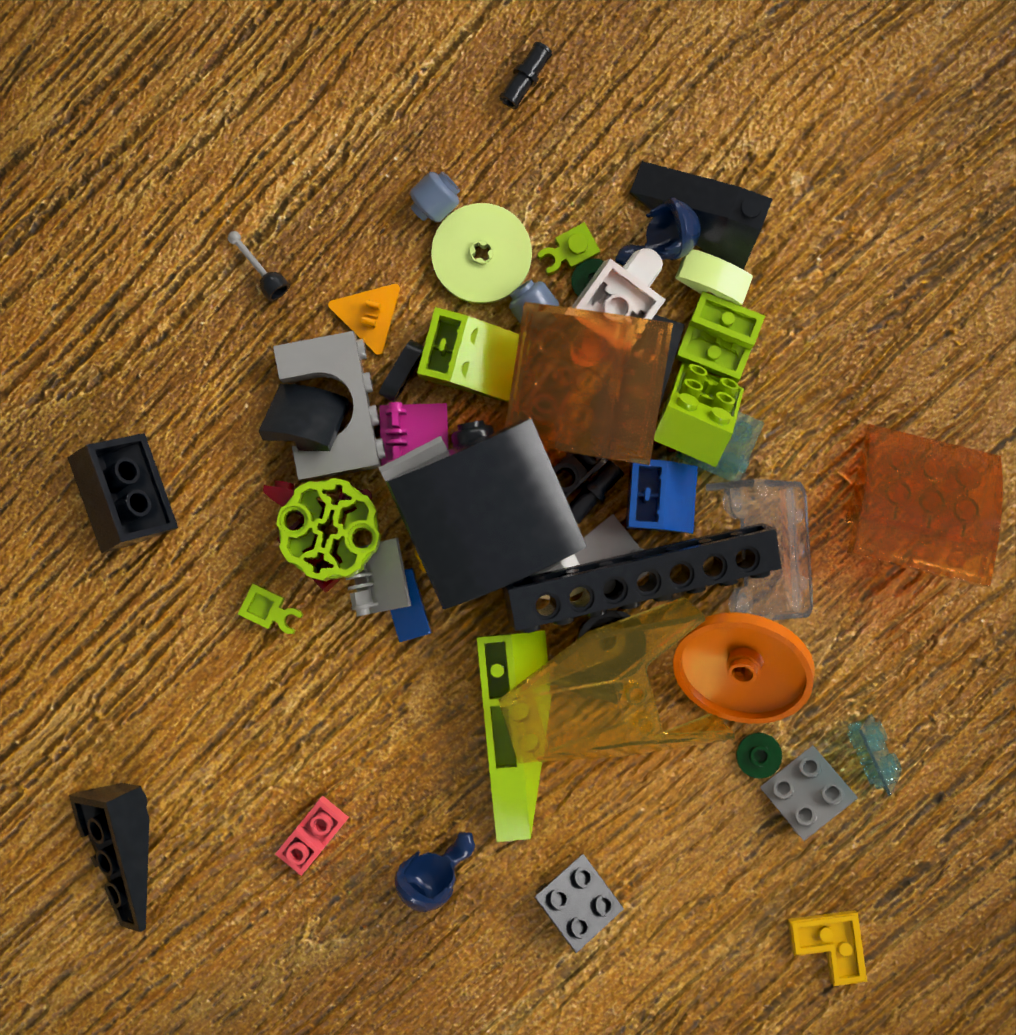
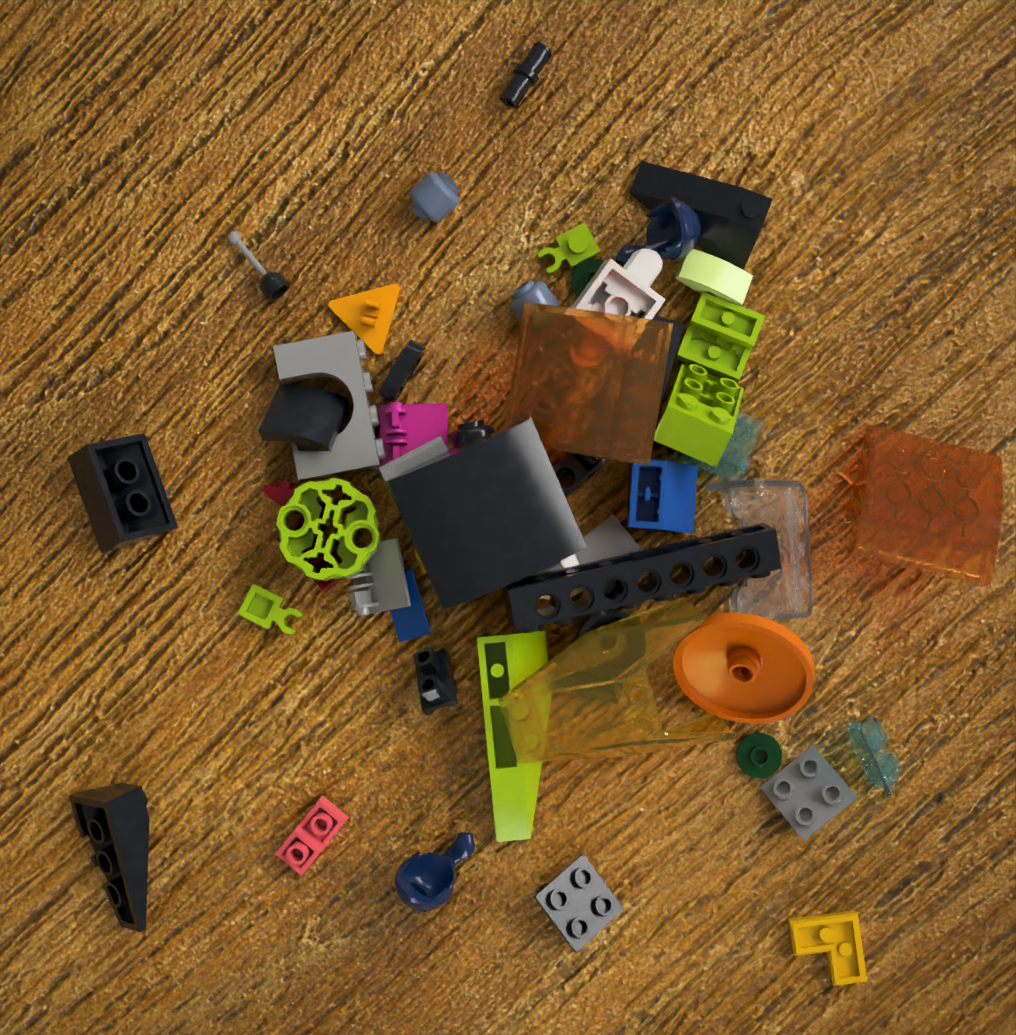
lime slope [417,307,534,405] -> none
yellowish green piece [431,203,532,304] -> none
black pin [569,460,625,524] -> none
none -> black hips [413,647,458,716]

